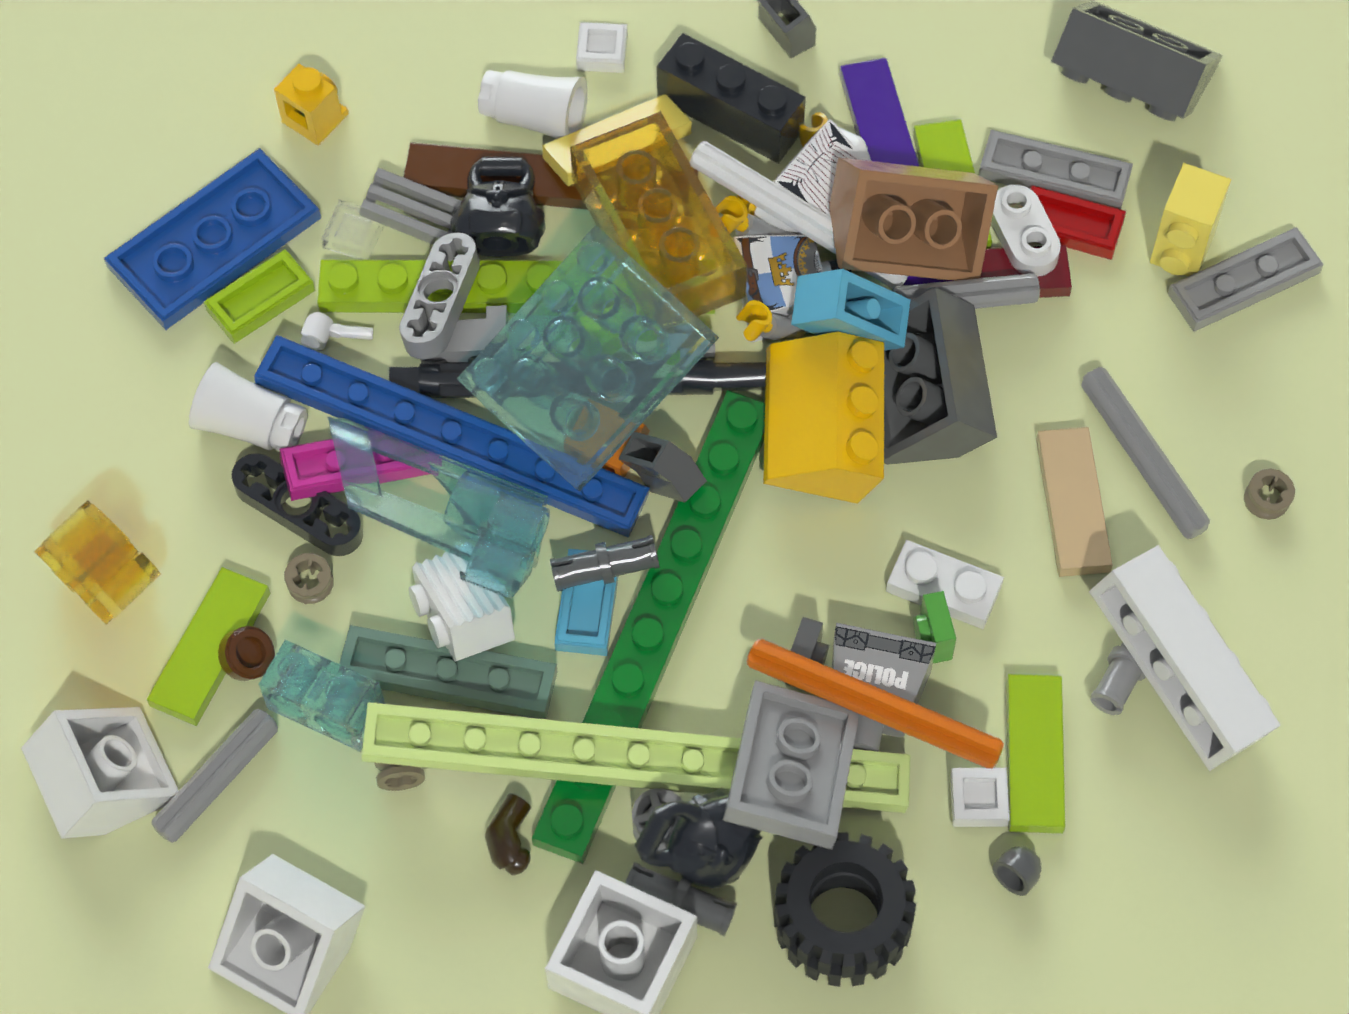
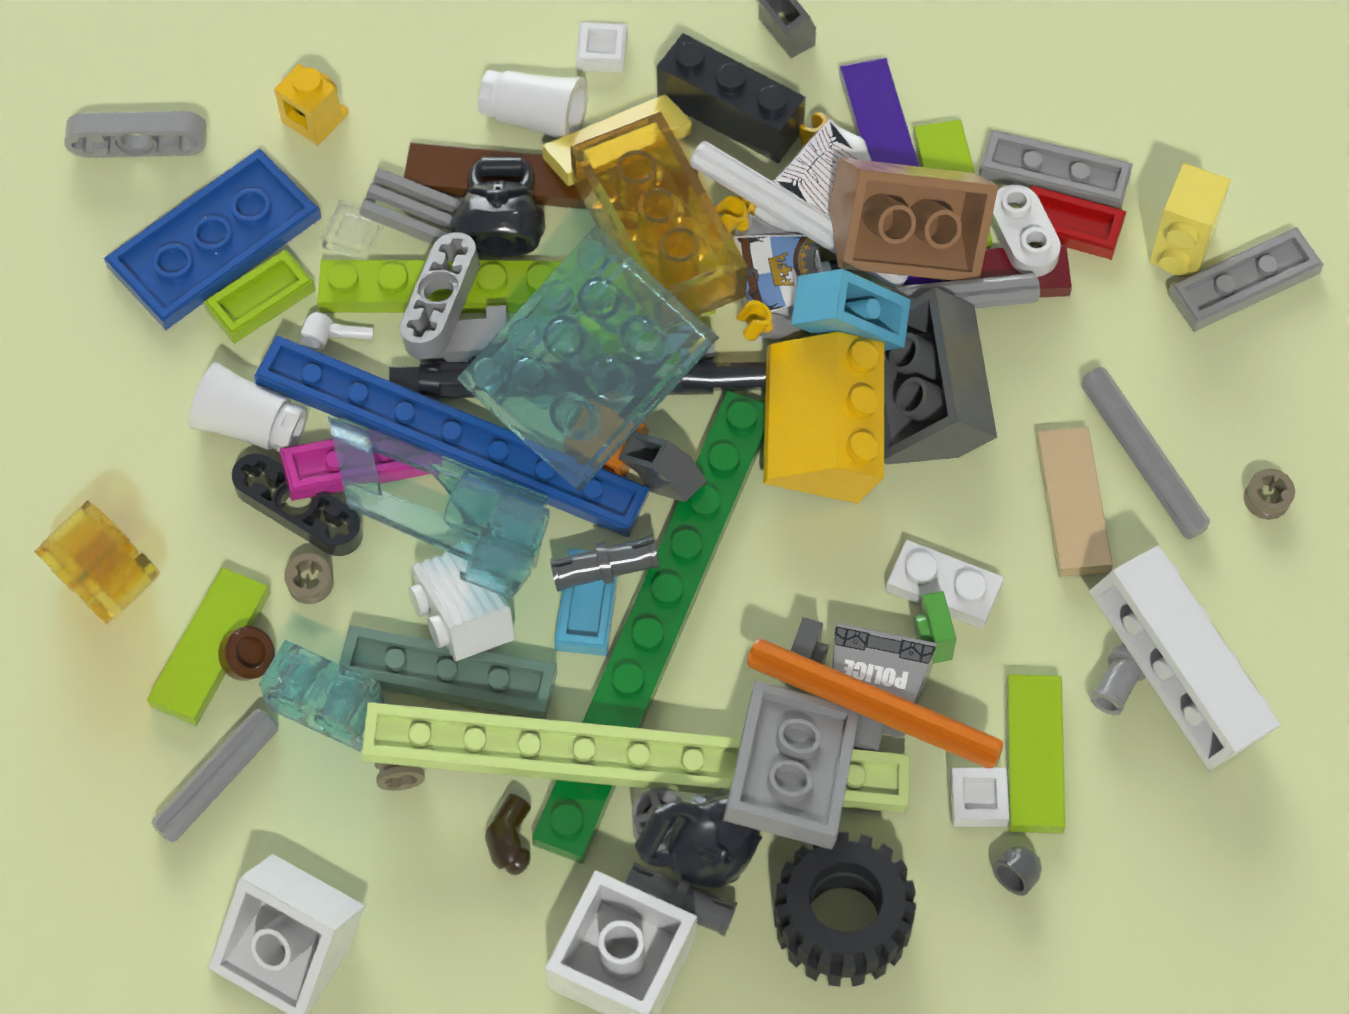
white slope [21,707,179,839] -> none
dark grey slope [1051,1,1223,121] -> none
none -> light grey beam [64,111,207,158]

